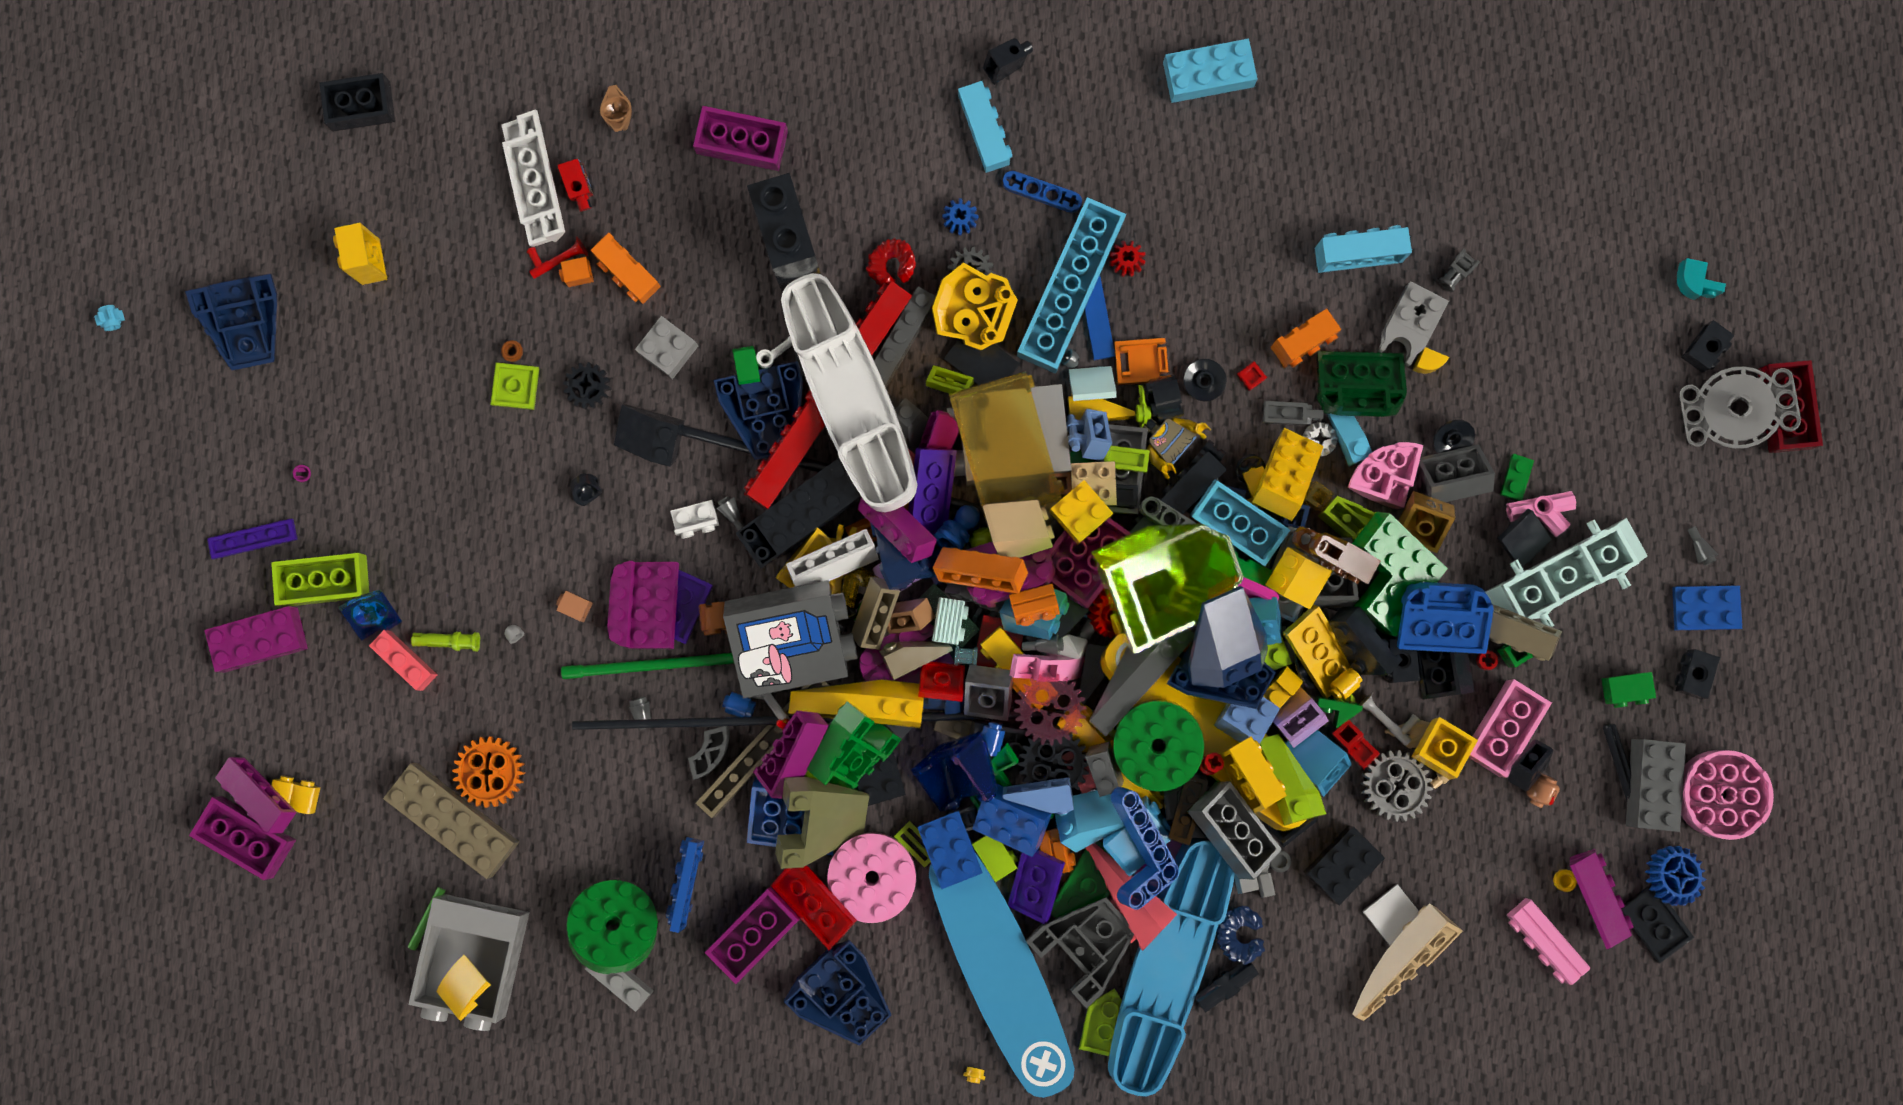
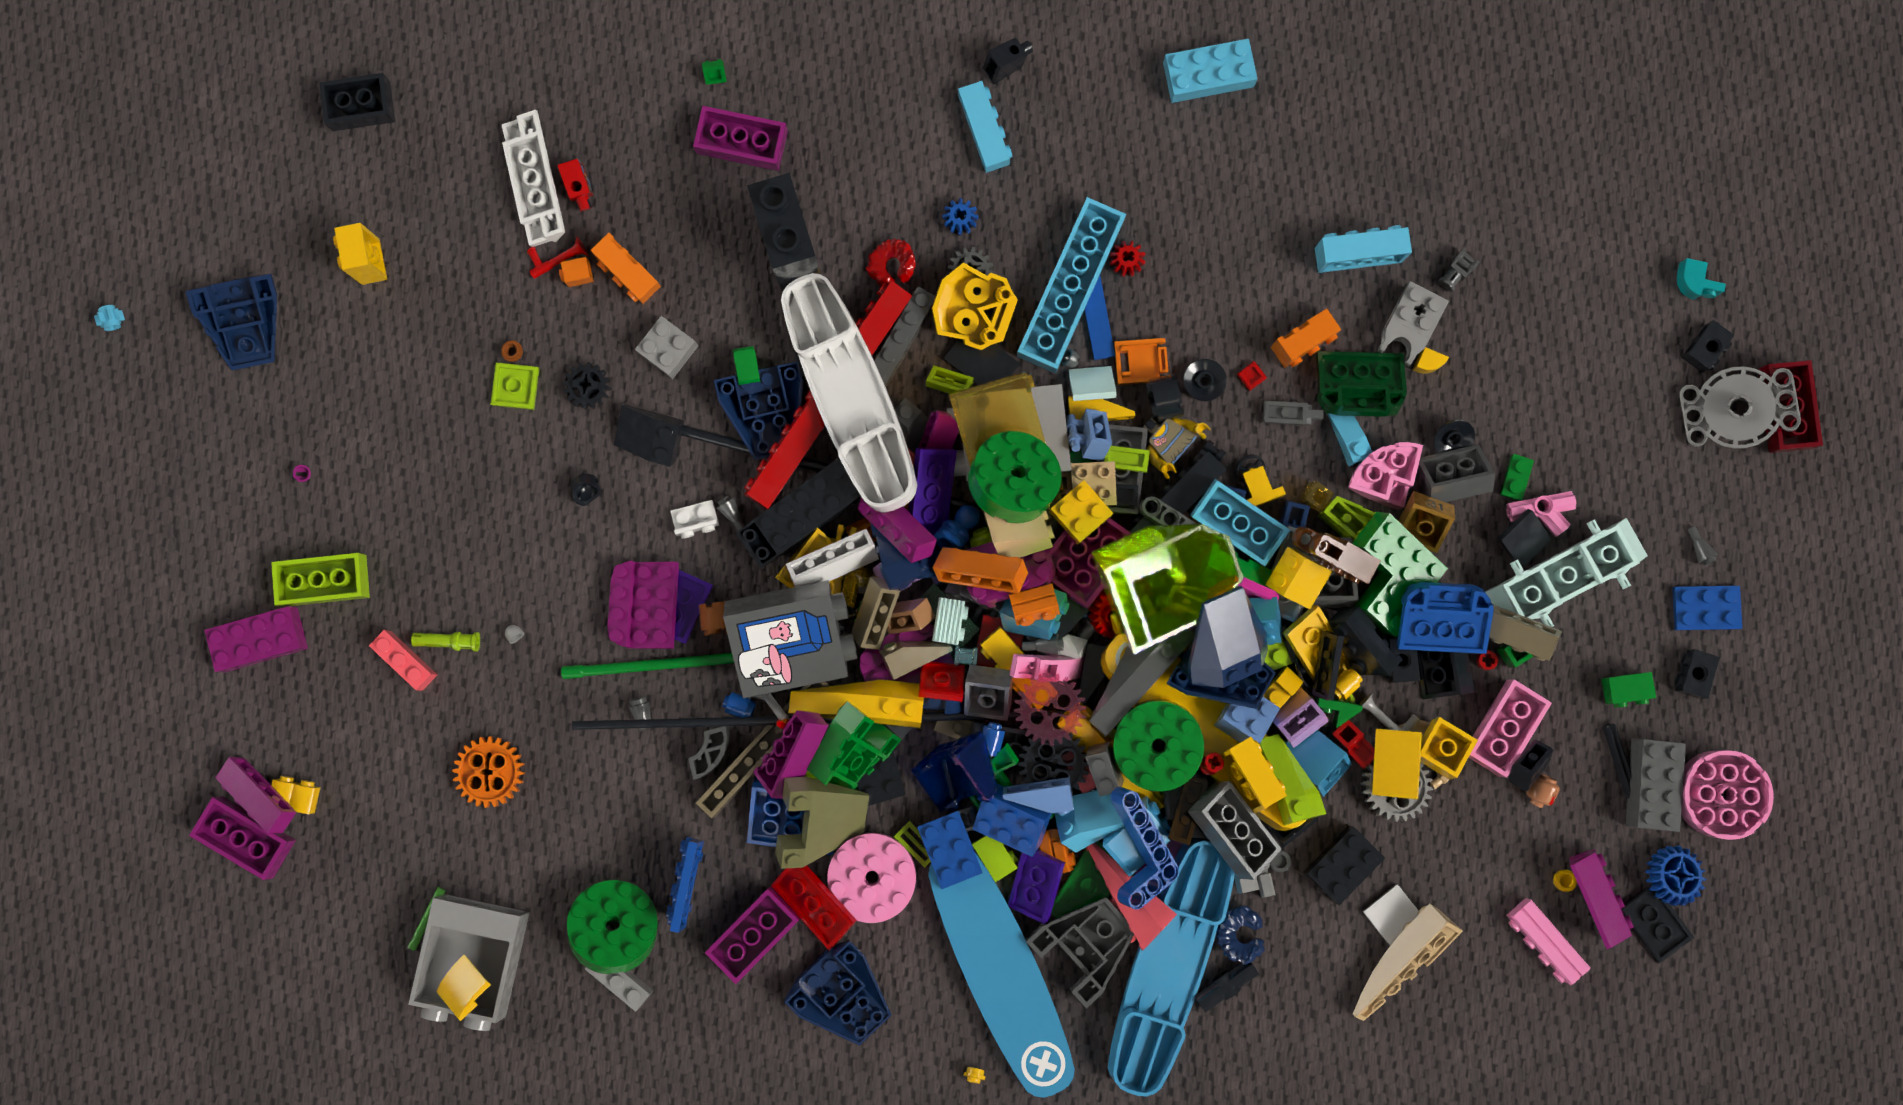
dark purple tile [207,519,298,560] -> none
slope [339,590,402,641] -> none
dark tan brick [383,763,519,879] -> none
nougat brick [556,591,593,622] -> none
medium nougat hat [600,85,632,132] -> none
white brick [756,336,792,369] -> none
blue beam [1003,171,1082,213] -> none
lime tile [1079,988,1122,1056] -> none
lime plate [1136,385,1151,428] -> none
yellow brick [1252,428,1324,521] -> none
white gear [1303,422,1338,456] -> none
none -> green tile [702,59,727,85]
none -> green brick [968,431,1062,523]
none -> black plate [1312,631,1344,701]
none -> yellow tile [1372,728,1422,799]

